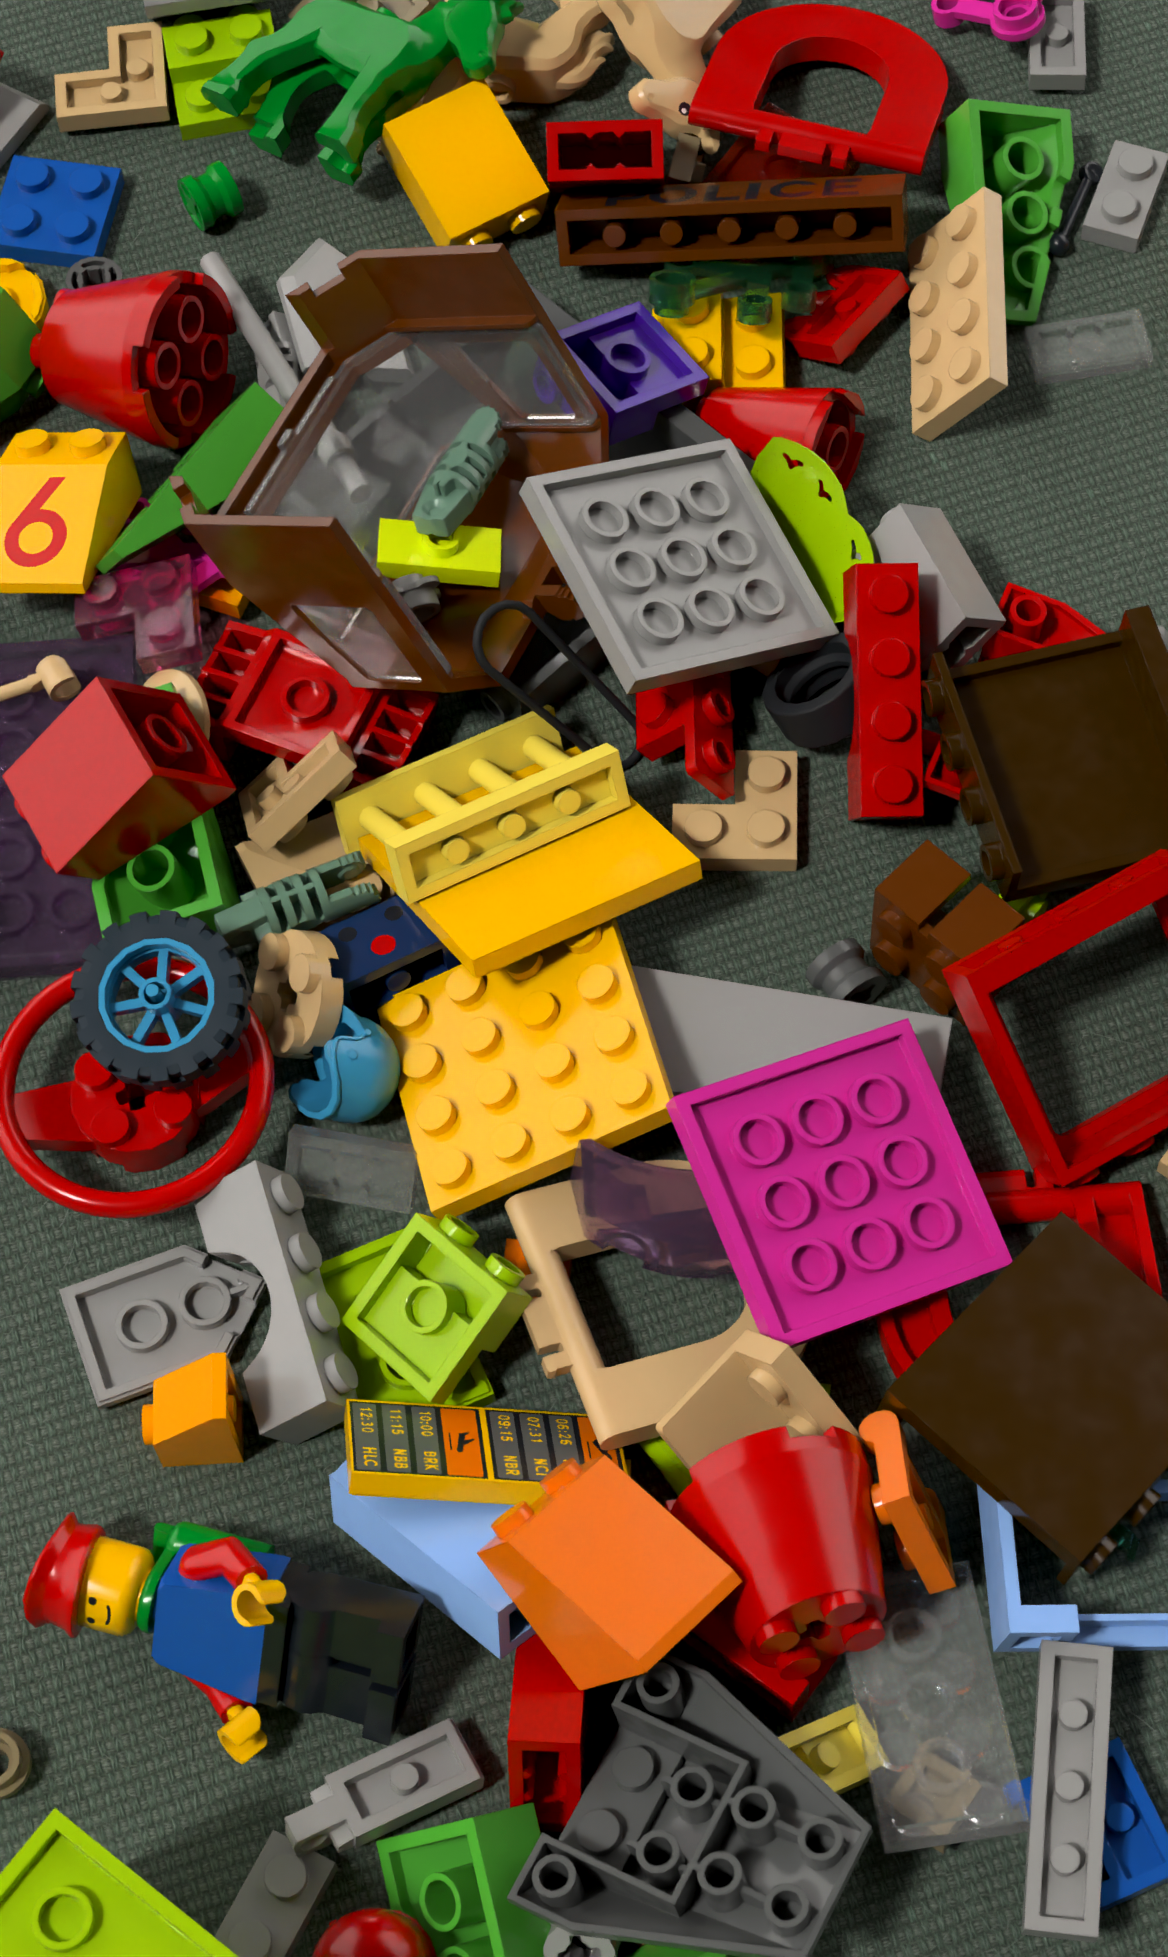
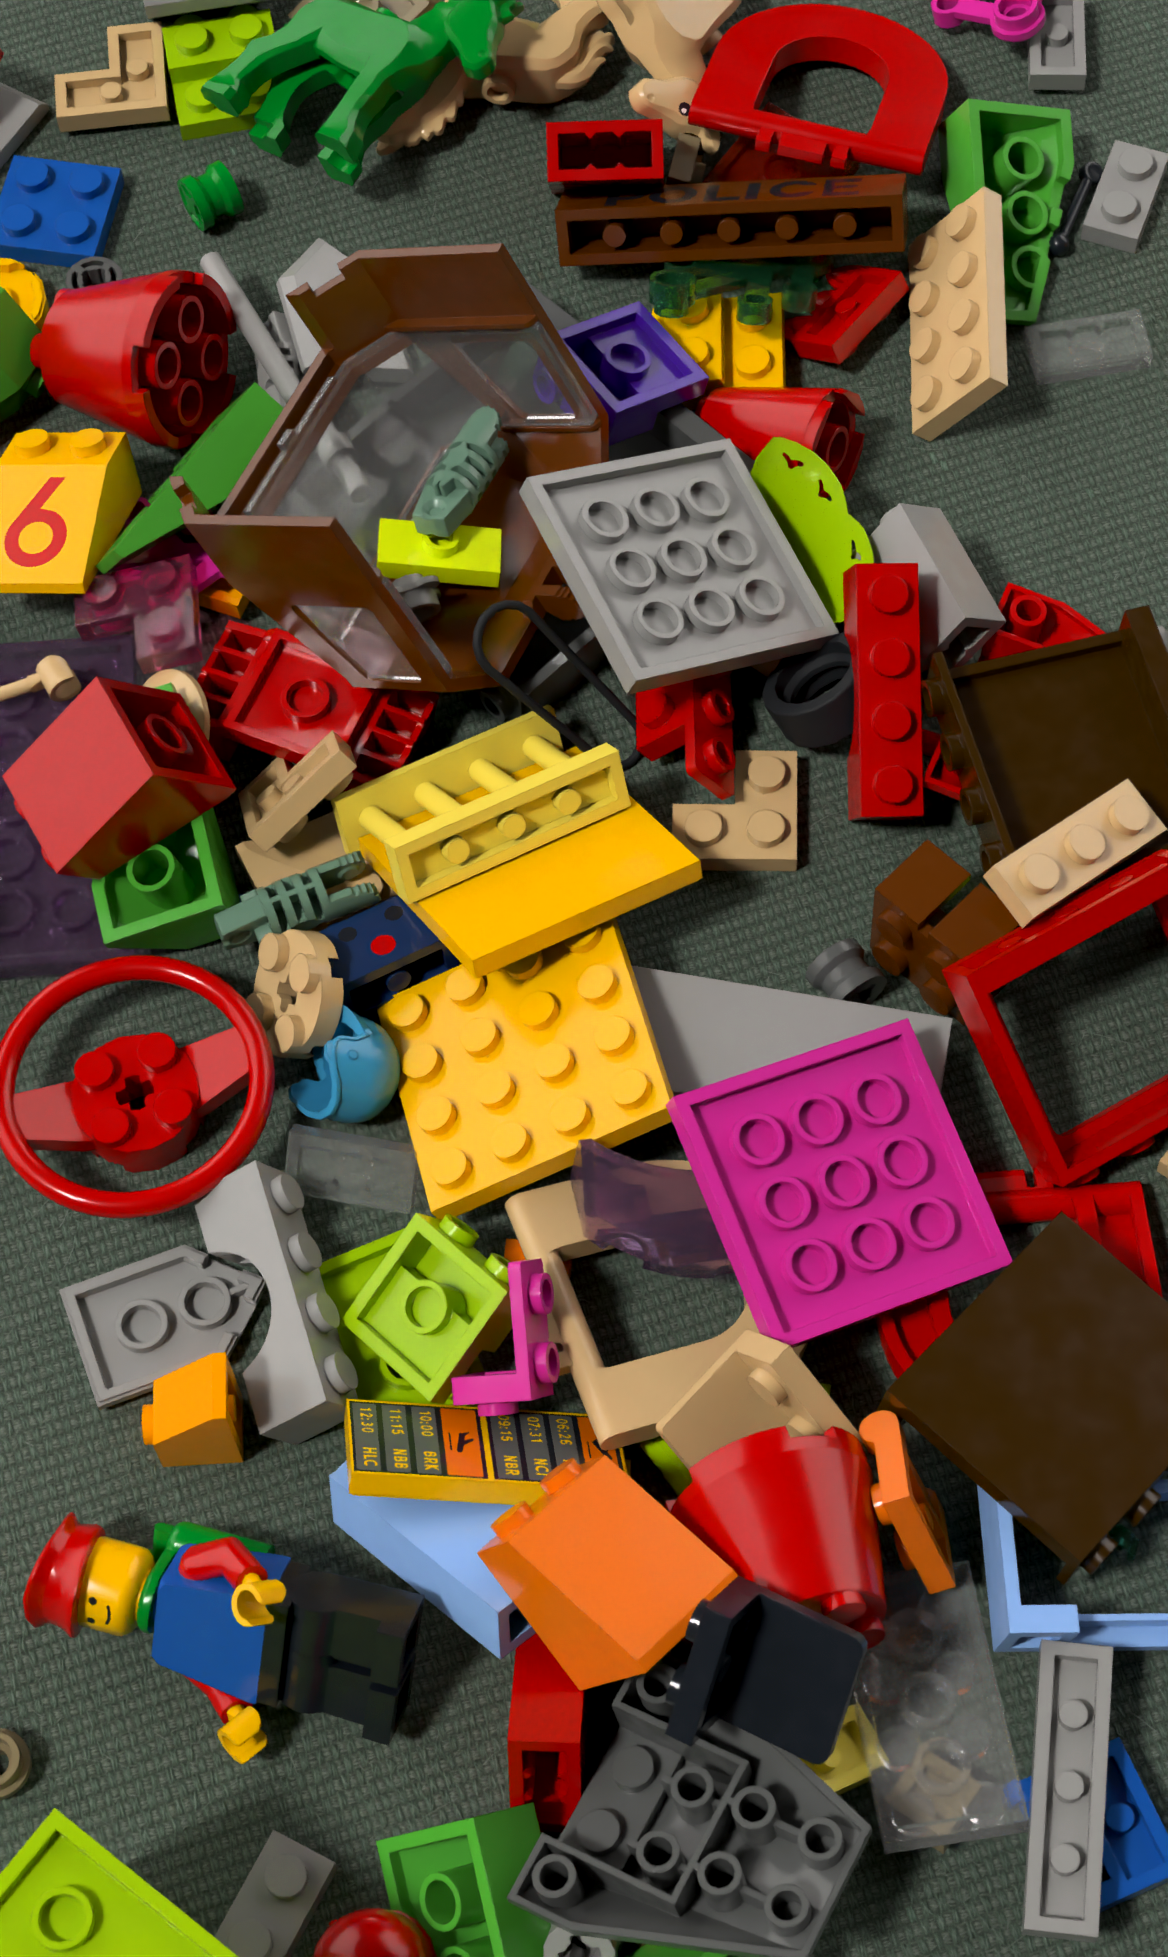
black wheel [70,910,252,1091] -> none
light grey hinge [284,1718,484,1858] -> none
yellow brick [380,79,550,246] -> none
none -> dark pink bracket [451,1258,560,1416]
none -> black bracket [665,1575,868,1764]
none -> tan plate [983,778,1167,929]

